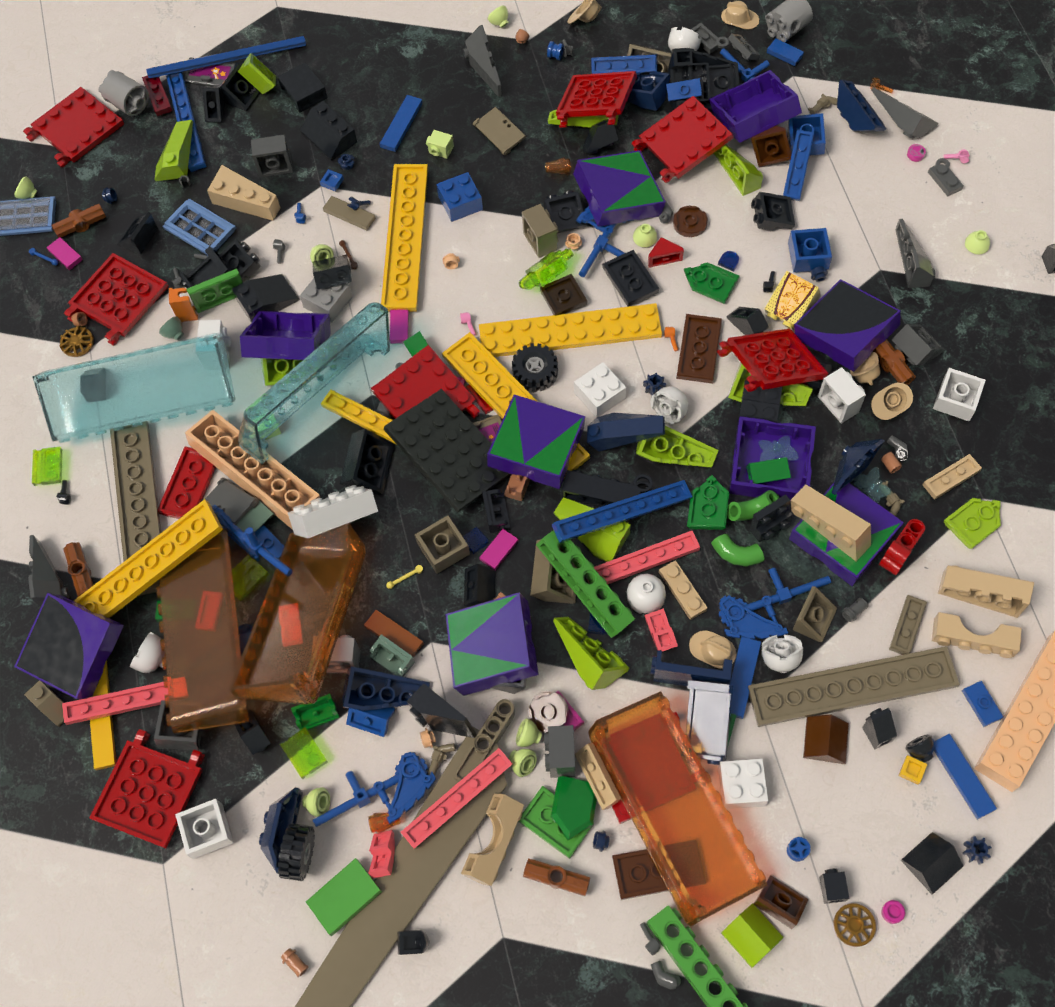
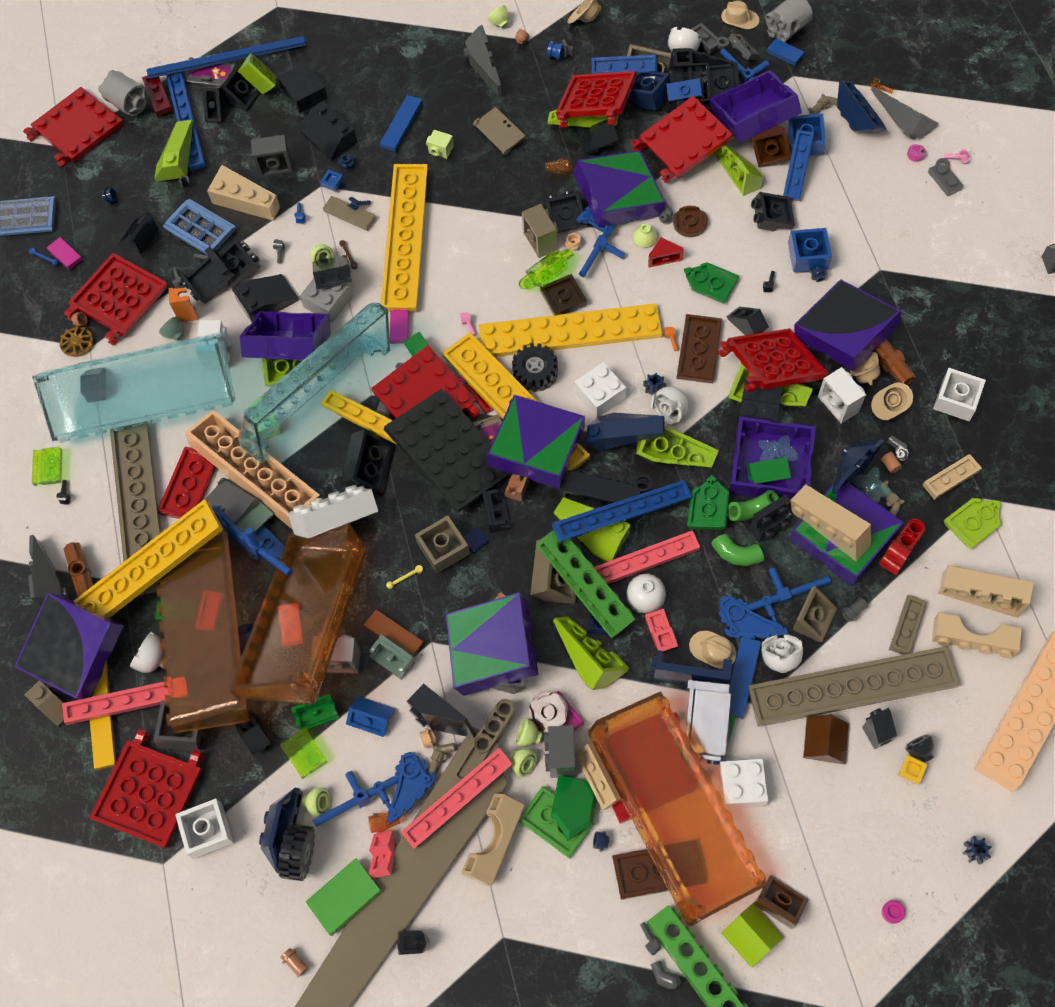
yellowish green brick [14,177,37,199] -> none
dark orange piece [52,204,106,238] -> none
bright green tile [187,269,243,313] -> none
clear neon green plate [220,554,269,602] -> none
dark blue wedge [343,666,430,711] -> none
blue brick [436,172,483,222] -> none
light nougat plate [443,253,460,269] -> none
black panel [464,564,495,607] -> none
dark pink tile [479,529,519,570] -> none
dark orange piece [523,858,590,897] -> none
black plate [602,250,659,307] -> none
tan plate [659,560,708,620] -> none
clear blue tile [718,251,739,272] -> none
slope [765,271,821,329] -> none
blue wheel [787,837,810,862] -> none
black brick [819,869,850,904] -> none
pearl gold wheel [833,903,876,947] -> none
dark grey slope [892,324,945,366] -> none
dark grey wedge [895,219,935,288] -> none
black slope [901,832,963,895] -> none
blue tile [934,734,997,820] -> none
blue plate [962,681,1003,727] -> none
yellowish green brick [965,230,990,254] -> none

